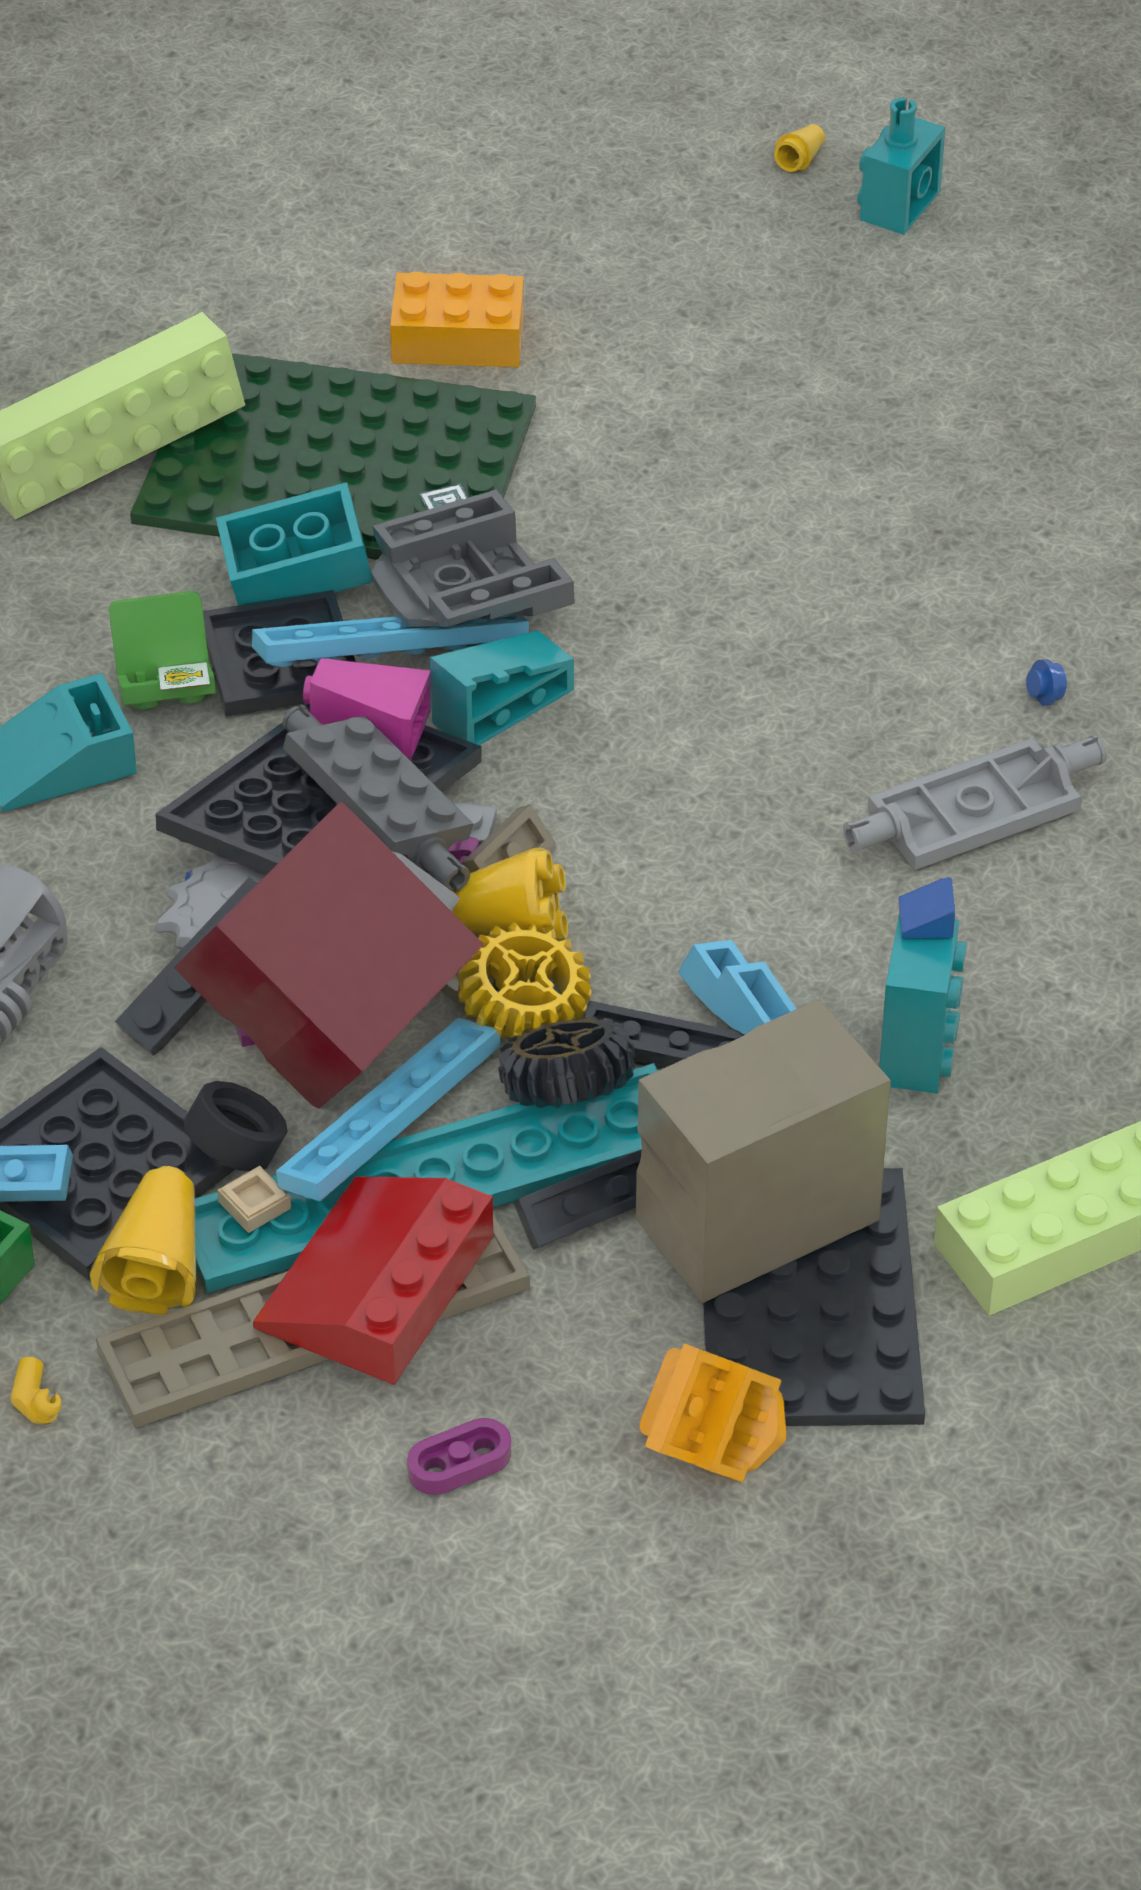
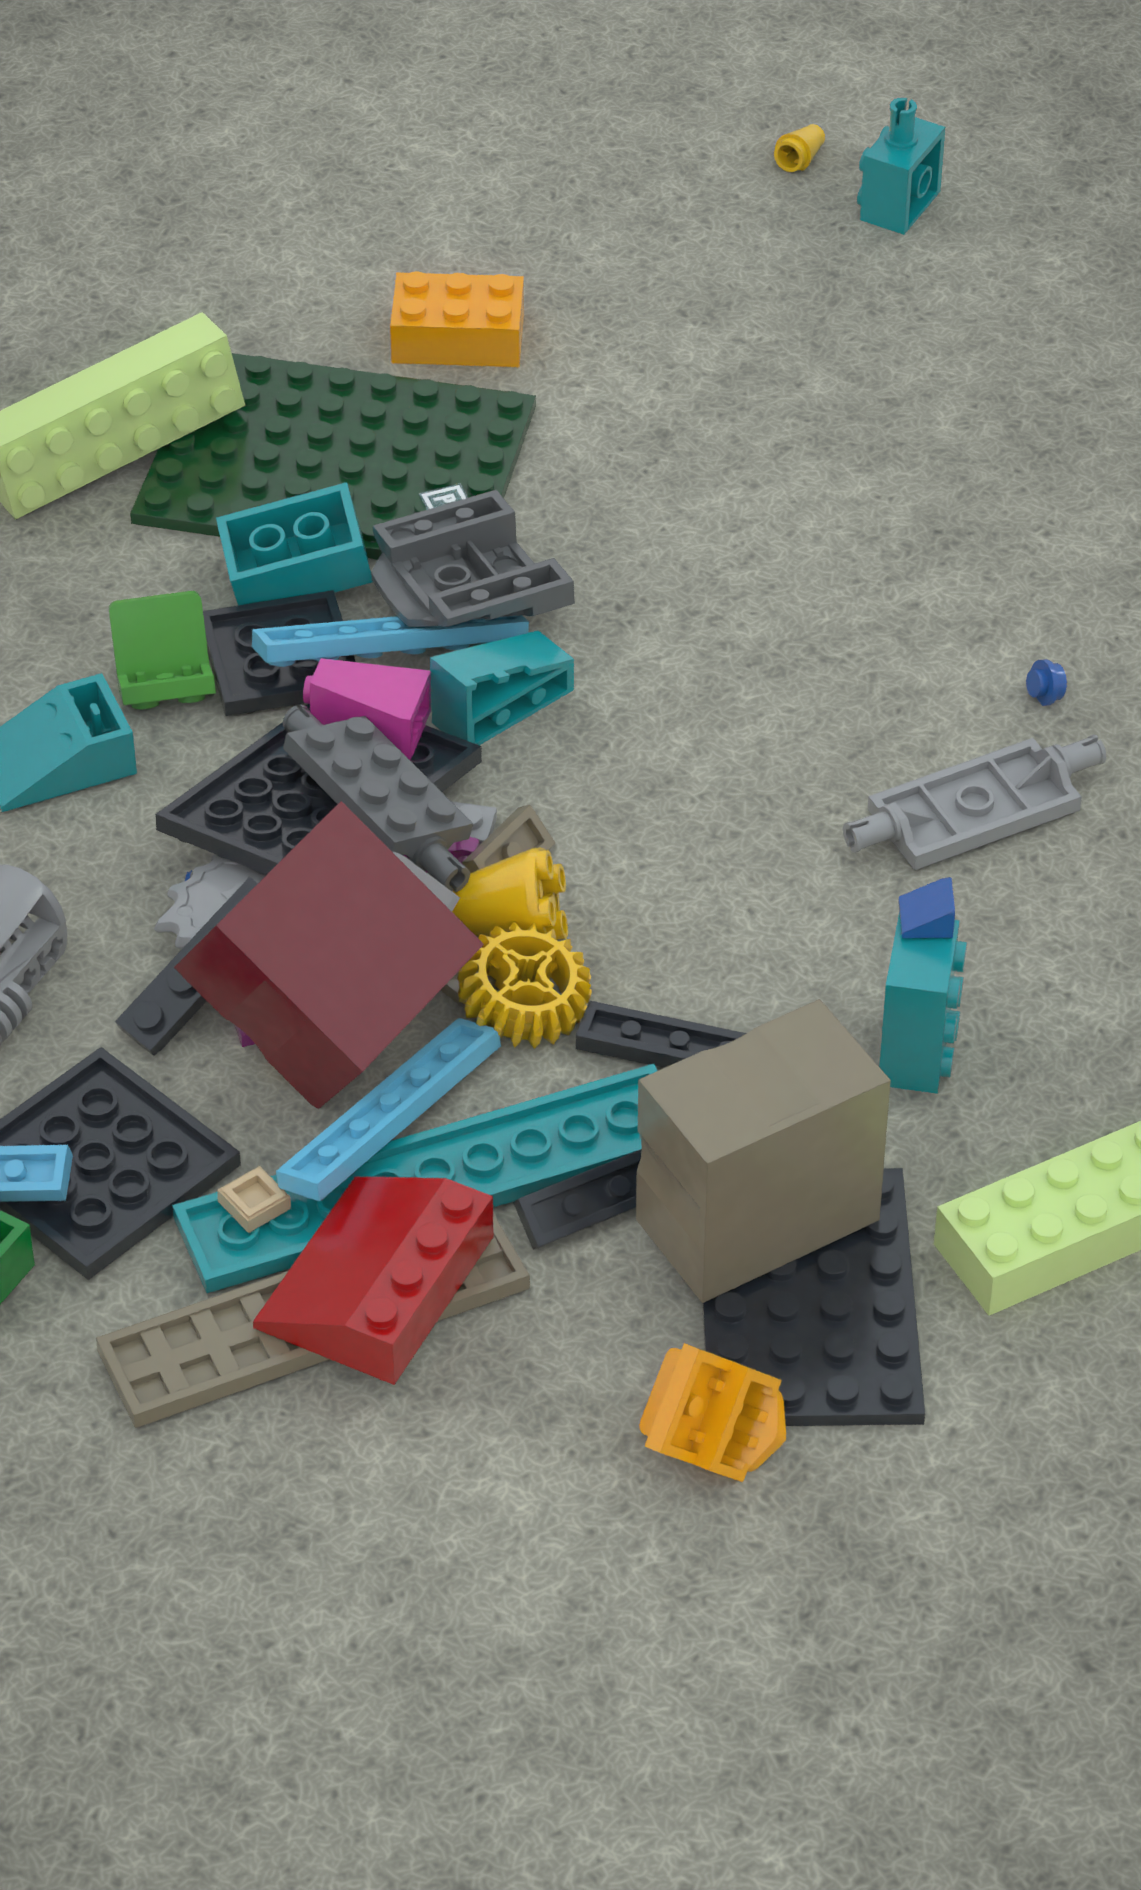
yellow arm [10,1357,62,1425] -> none
yellow cone [90,1166,196,1315] -> none
white sticker [158,662,210,690] -> none
black tyre [184,1081,288,1171] -> none
magenta plate [407,1418,511,1495] -> none
black gear [498,1016,636,1108] -> none
medium azure slope [678,940,797,1035] -> none

